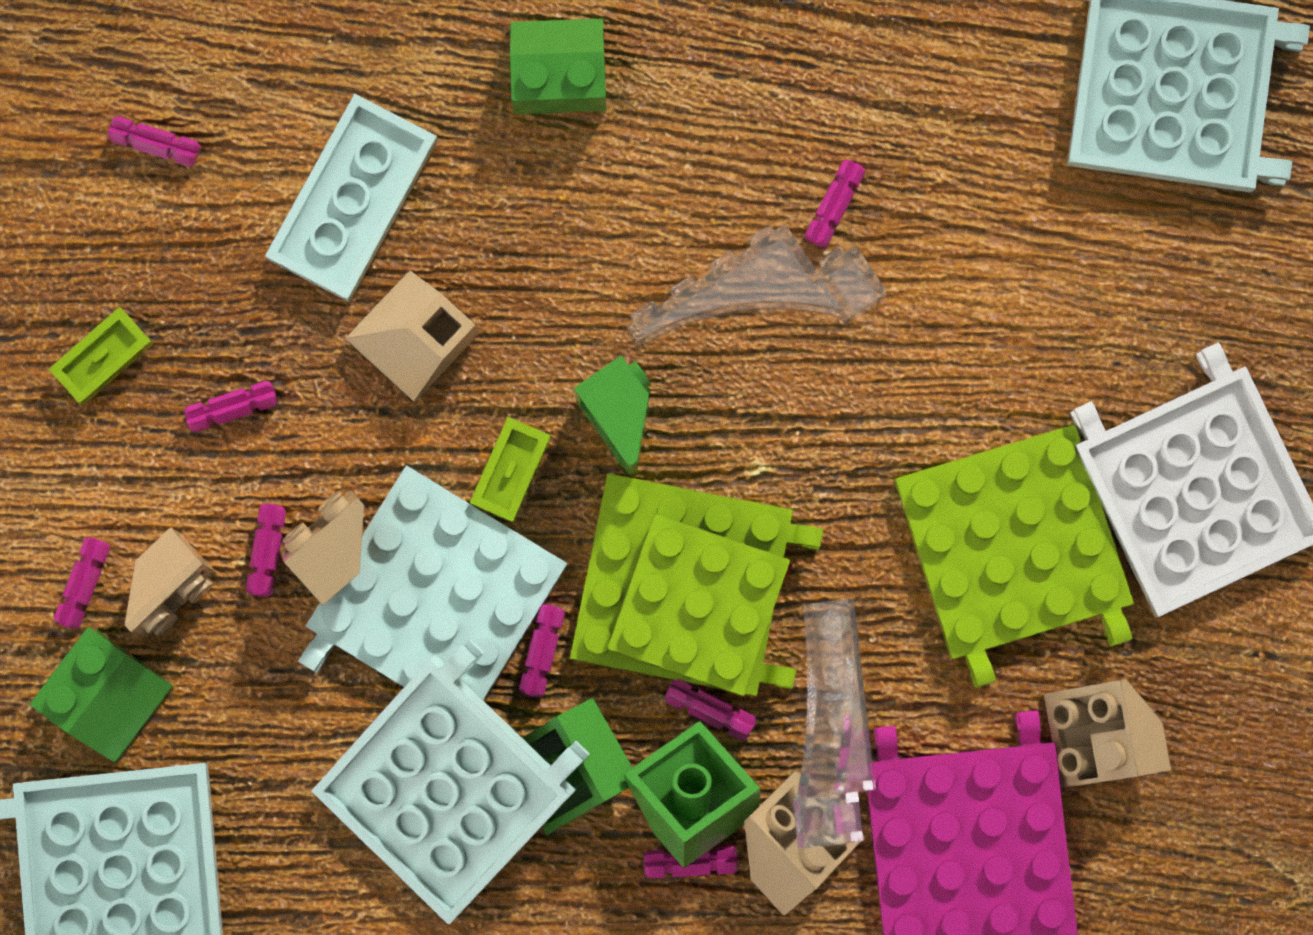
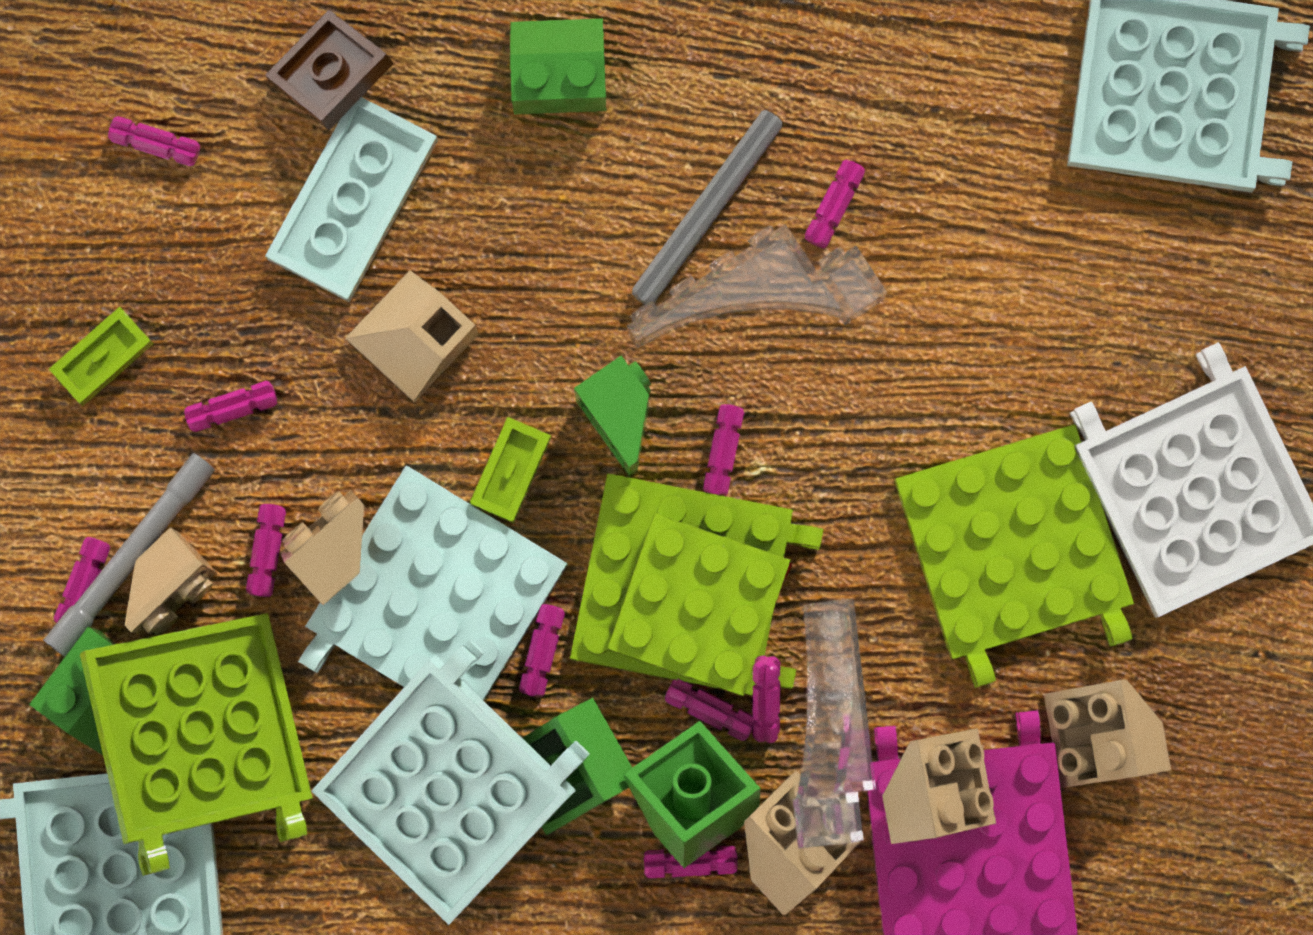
none -> light grey piece [43,453,215,657]
none -> lime plate [80,613,313,876]
none -> plate [265,10,394,130]
none -> light grey axle [632,110,782,306]
none -> dark pink axle [703,404,744,496]
none -> dark pink axle [752,655,780,743]
none -> tan slope [882,728,996,844]

